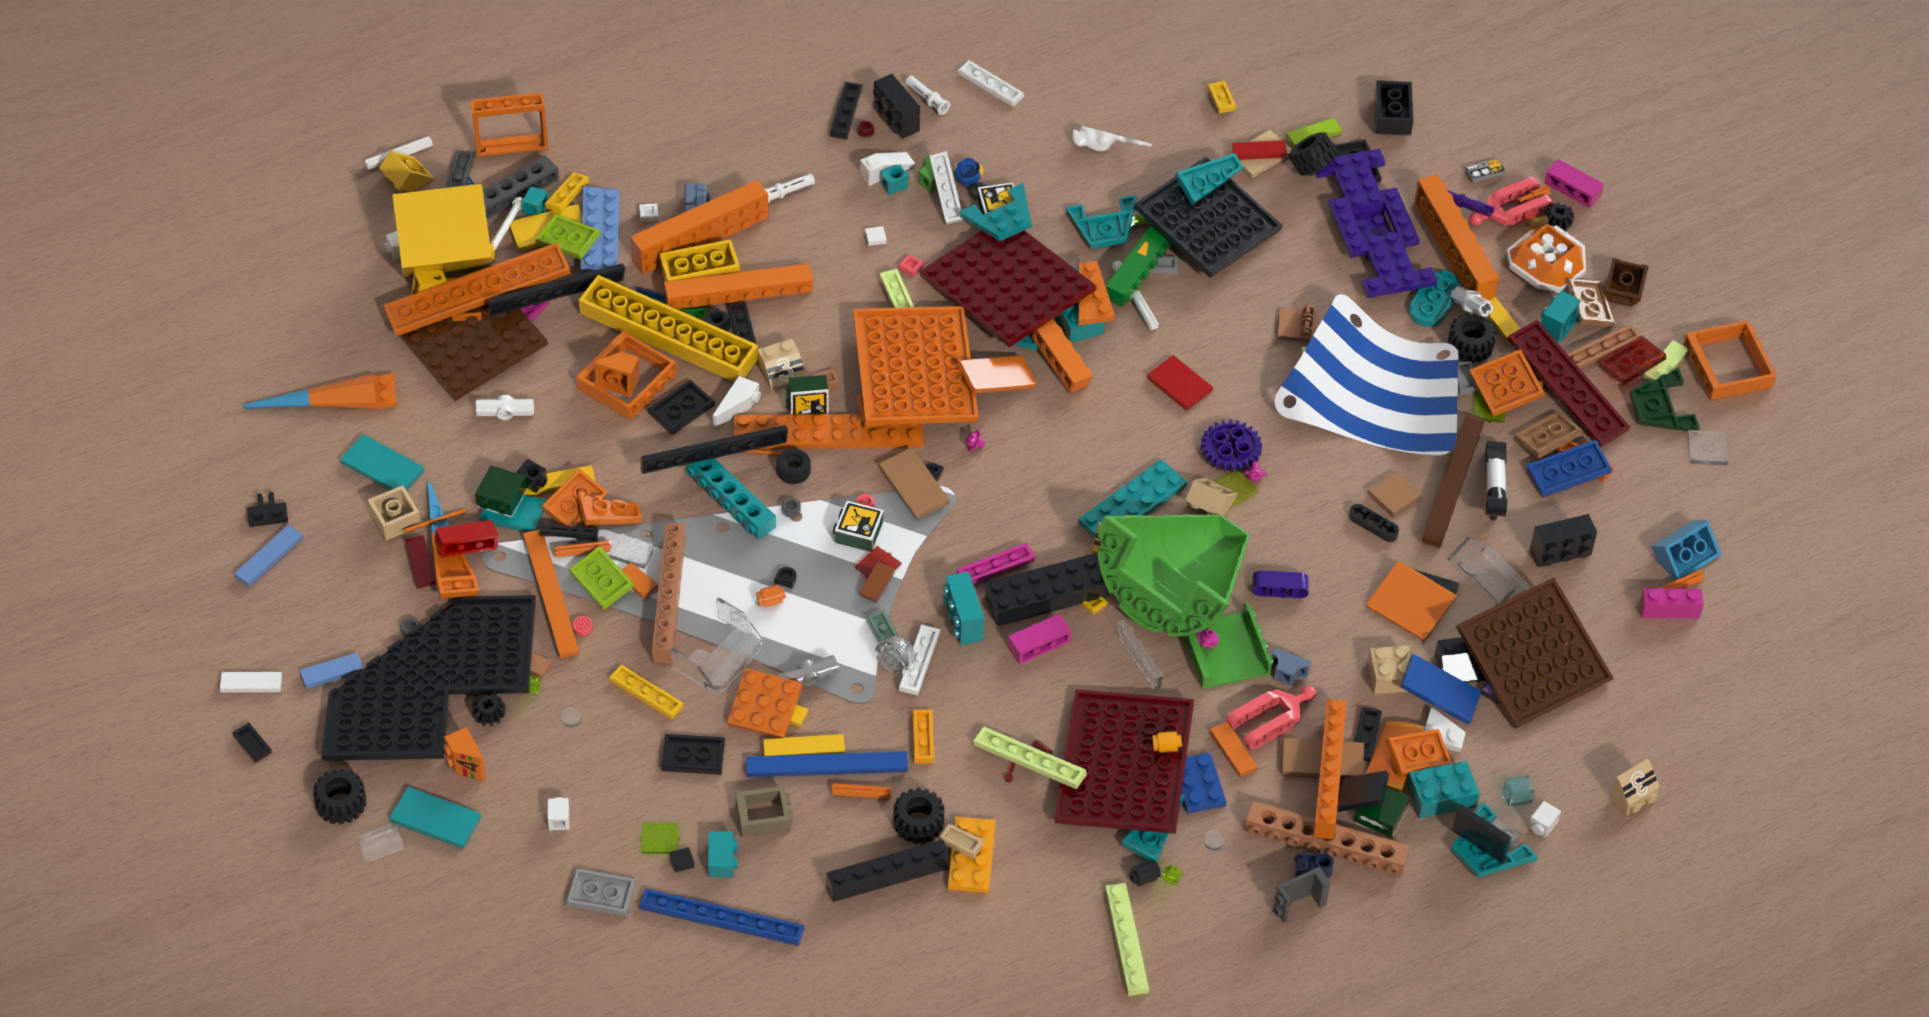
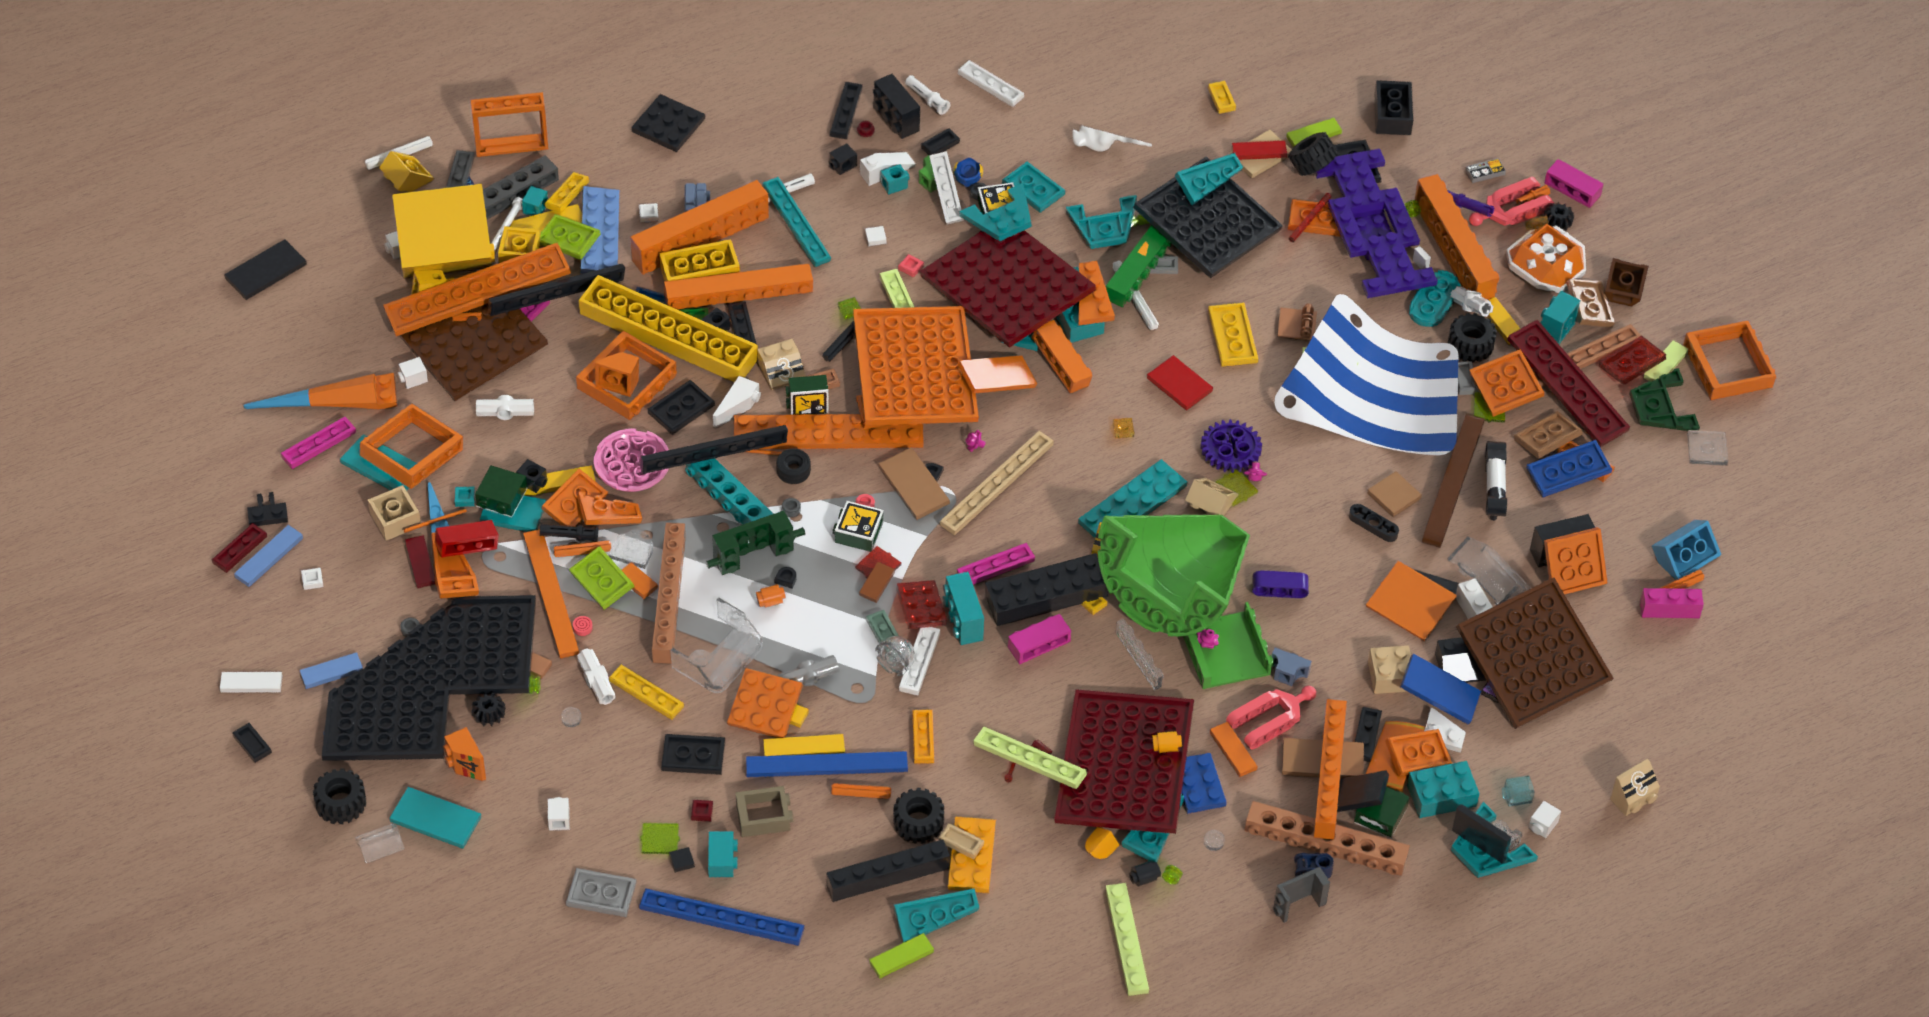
none -> dark red tile [212,523,267,573]
none -> black tile [224,239,307,300]
none -> dark pink plate [281,417,356,469]
none -> white tile [301,568,323,590]
none -> orange window [360,404,463,489]
none -> white brick [397,357,428,389]
none -> teal plate [455,486,475,507]
none -> yellow slope [498,226,541,263]
none -> white piece [577,648,615,705]
none -> bright pink brick [594,429,669,492]
none -> black plate [631,94,705,152]
none -> dark red tile [691,800,713,822]
none -> dark green brick [706,510,806,575]
none -> teal tile [762,177,831,267]
none -> black axle [822,321,855,361]
none -> black brick [829,143,857,175]
none -> clear neon green tile [838,297,861,319]
none -> lime tile [869,933,934,979]
none -> teal wing [894,888,979,943]
none -> clear red plate [896,580,947,629]
none -> black tile [921,128,960,156]
none -> tan plate [940,431,1054,536]
none -> teal tile [1002,161,1066,213]
none -> light orange brick [1085,827,1119,859]
none -> clear yellow plate [1113,418,1134,439]
none -> yellow tile [1208,303,1258,367]
none -> clear red bar [1288,193,1332,243]
none -> orange tile [1288,199,1341,237]
none -> clear neon green bush [1404,200,1421,218]
none -> white tile [1413,246,1431,269]
none -> white brick [1456,578,1492,619]
none -> orange plate [1544,527,1608,595]

